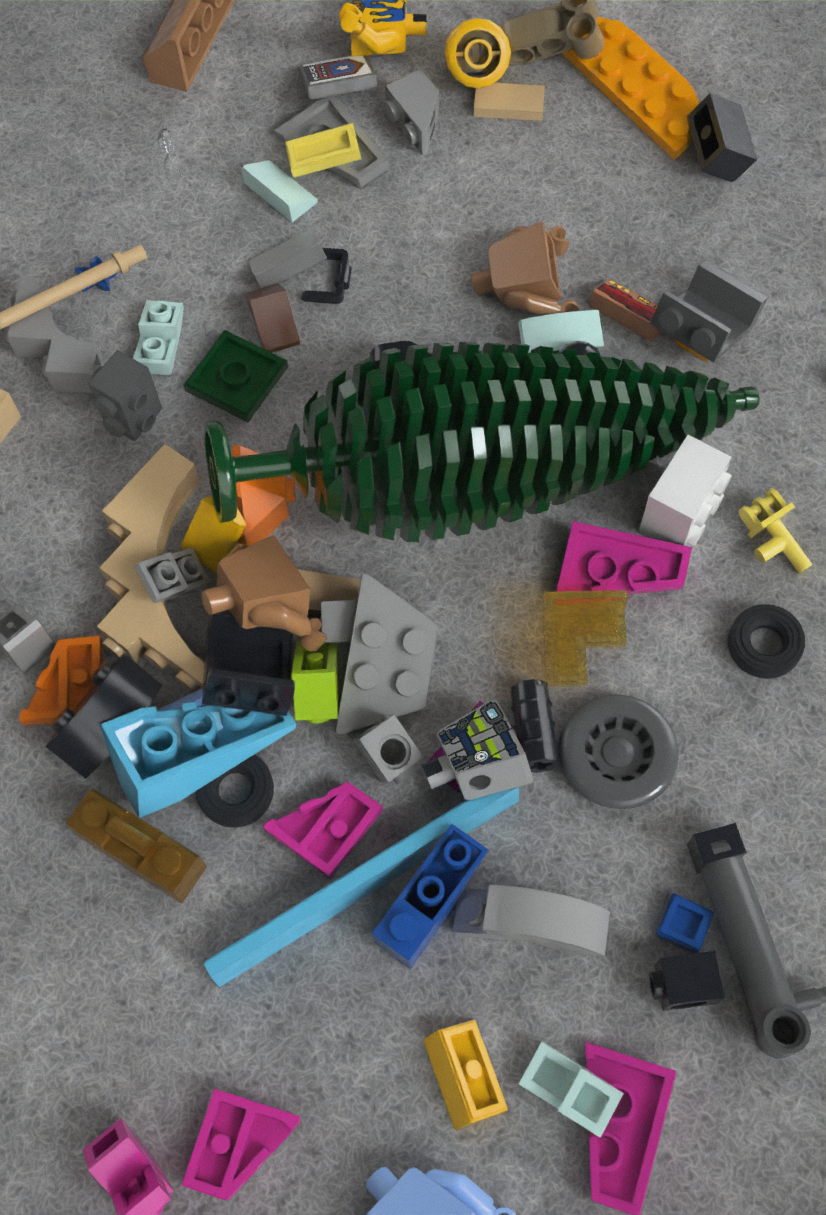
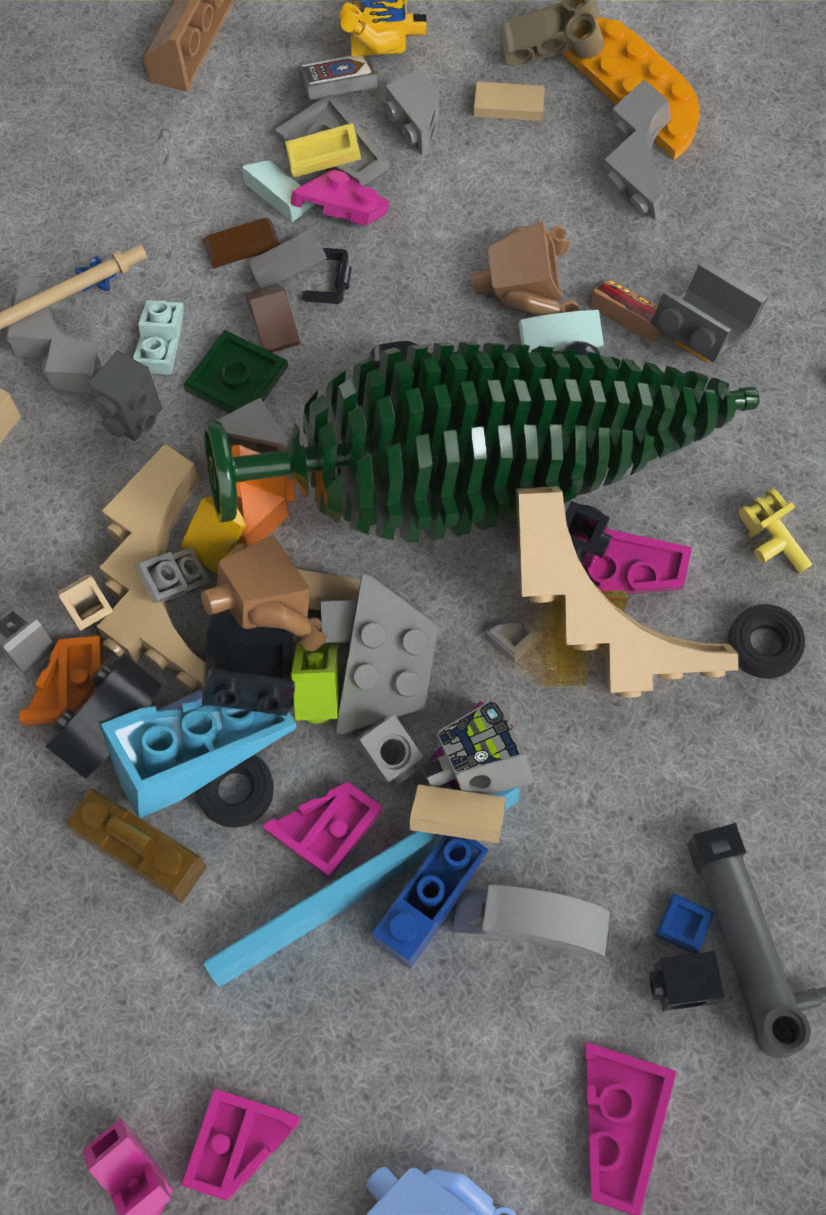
yellow slope [423,1019,508,1130] -> none
yellow head [444,17,511,89] -> none
black axle [511,679,559,773] -> none
light aqua slope [519,1042,624,1137] -> none
dark grey wheel [559,694,679,809] -> none
white brick [639,435,732,546] -> none
black brick [687,93,757,182] -> none
none -> tan leg [58,574,113,631]
none -> reddish brown tile [202,218,281,269]
none -> light grey slope [216,398,288,453]
none -> dark pink wing [290,169,390,226]
none -> tan tile [410,784,506,843]
none -> light grey tile [485,622,543,663]
none -> tan arch [516,487,738,698]
none -> black brick [565,501,612,567]
none -> light grey arch [604,80,671,220]

